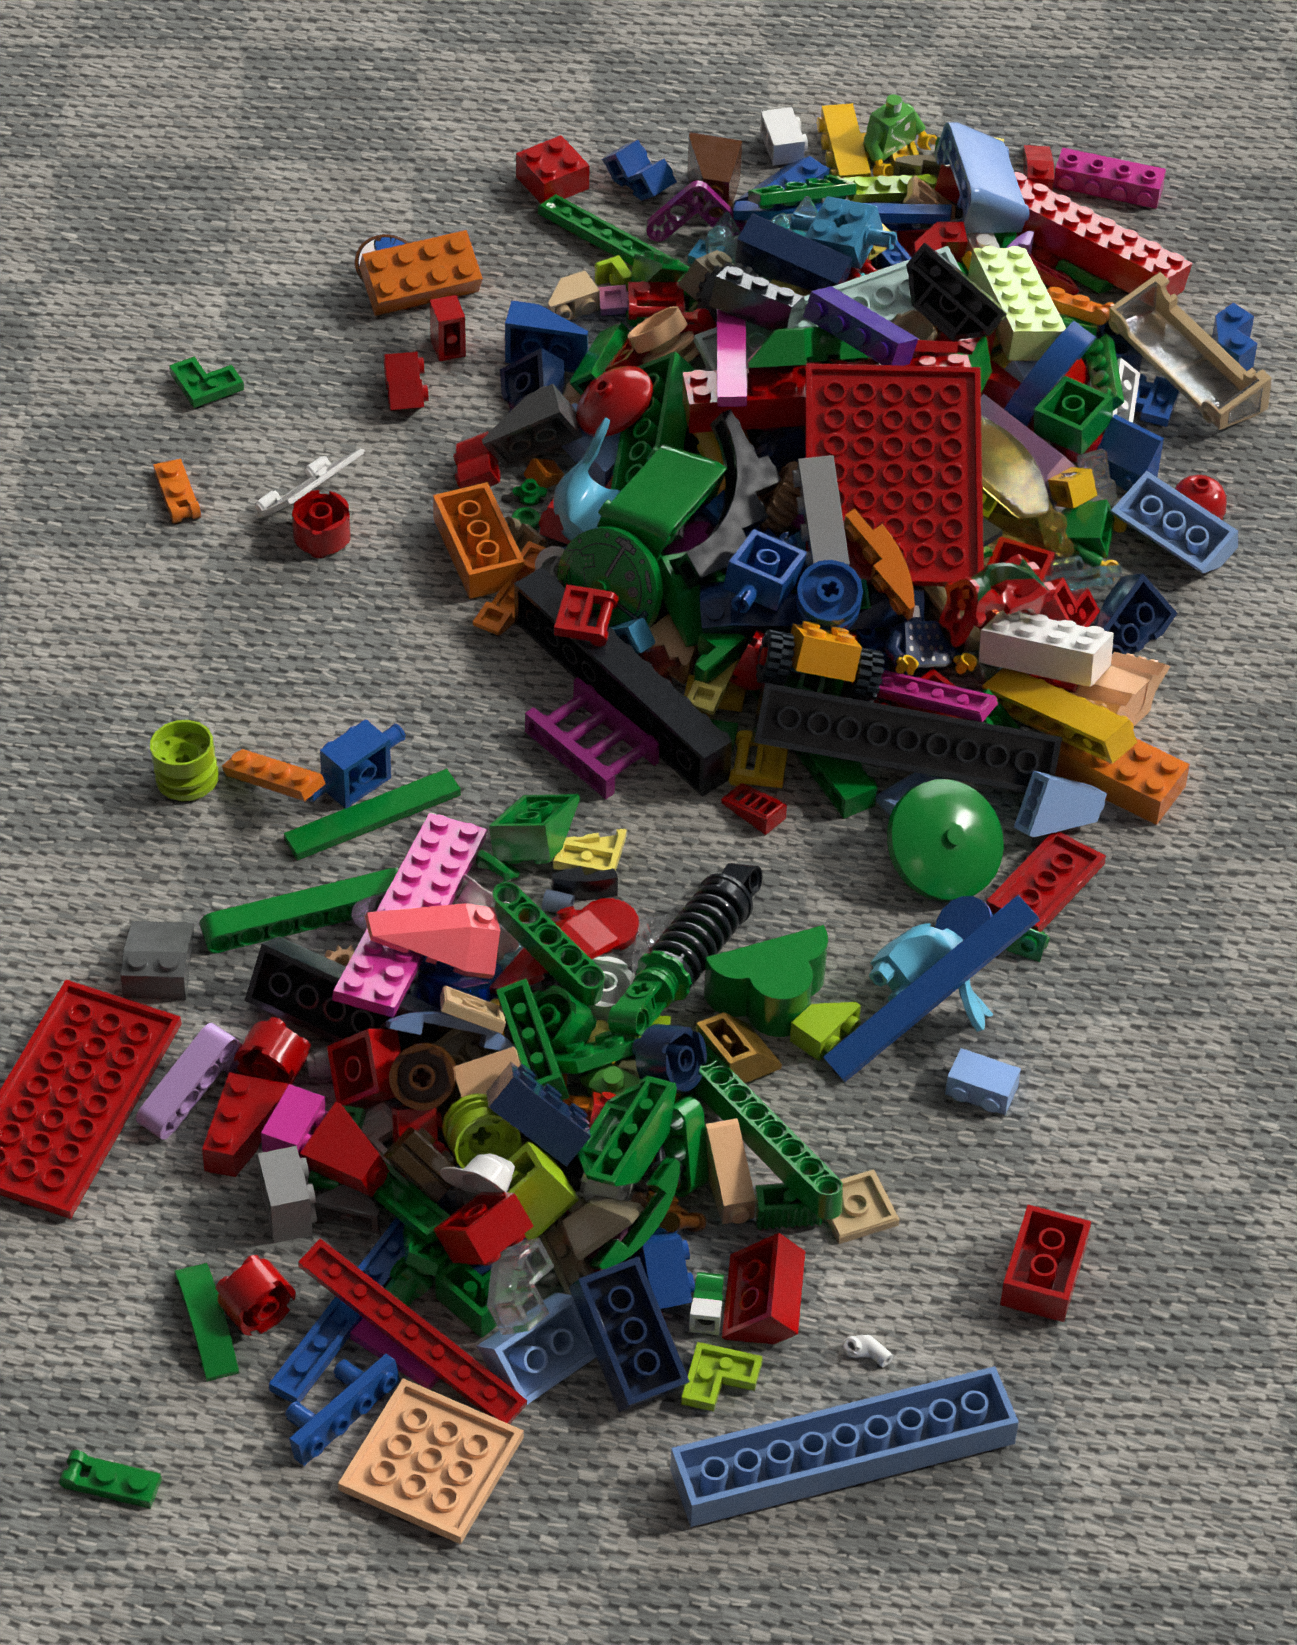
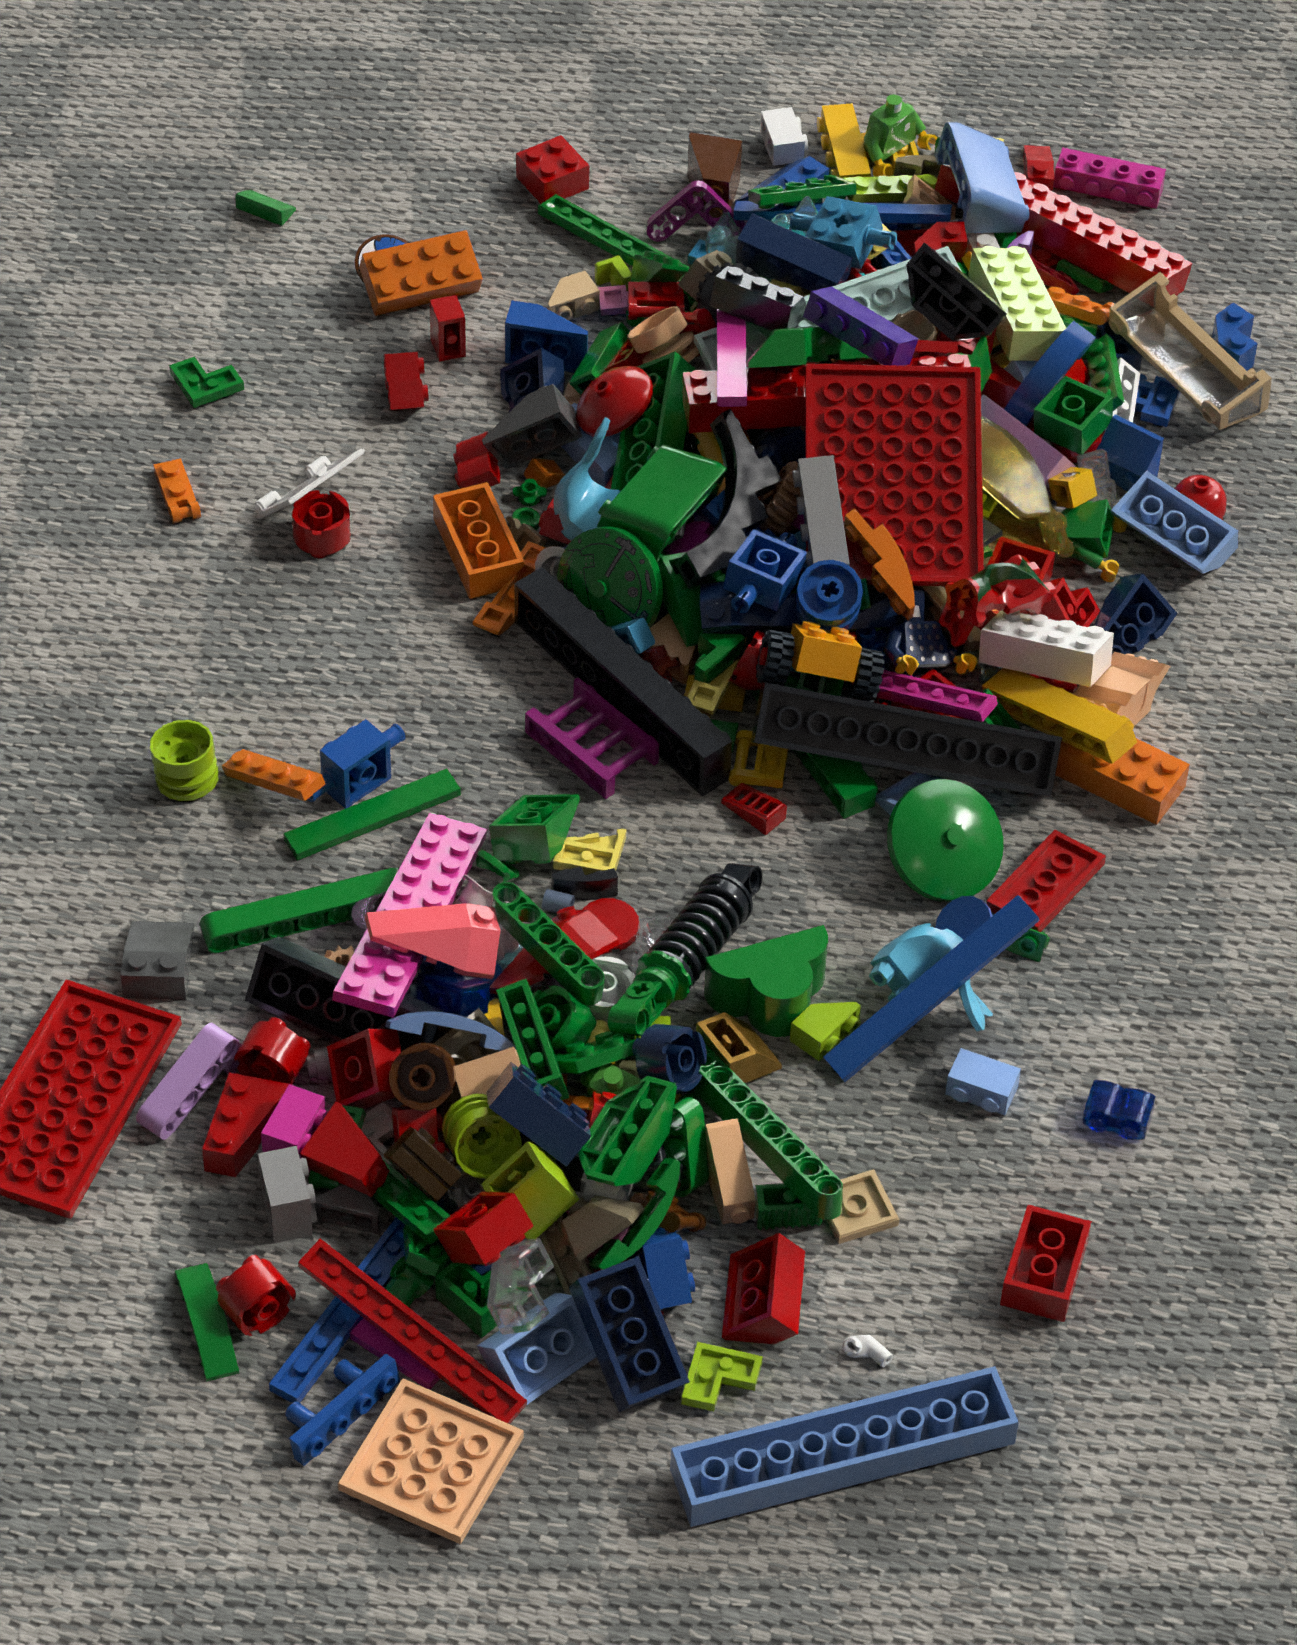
green plate [58,1450,162,1509] -> none
tan tile [440,986,506,1034] -> none
white piece [440,1154,515,1194] -> none
red plate [554,584,619,646] -> none
blue brick [602,140,677,201] -> none
leg [689,1272,724,1335] -> none
light blue slope [1014,770,1107,837] -> none
clear light blue plate [1046,556,1123,591] -> none
none -> green slope [235,190,296,226]
none -> clear blue brick [1082,1080,1156,1140]

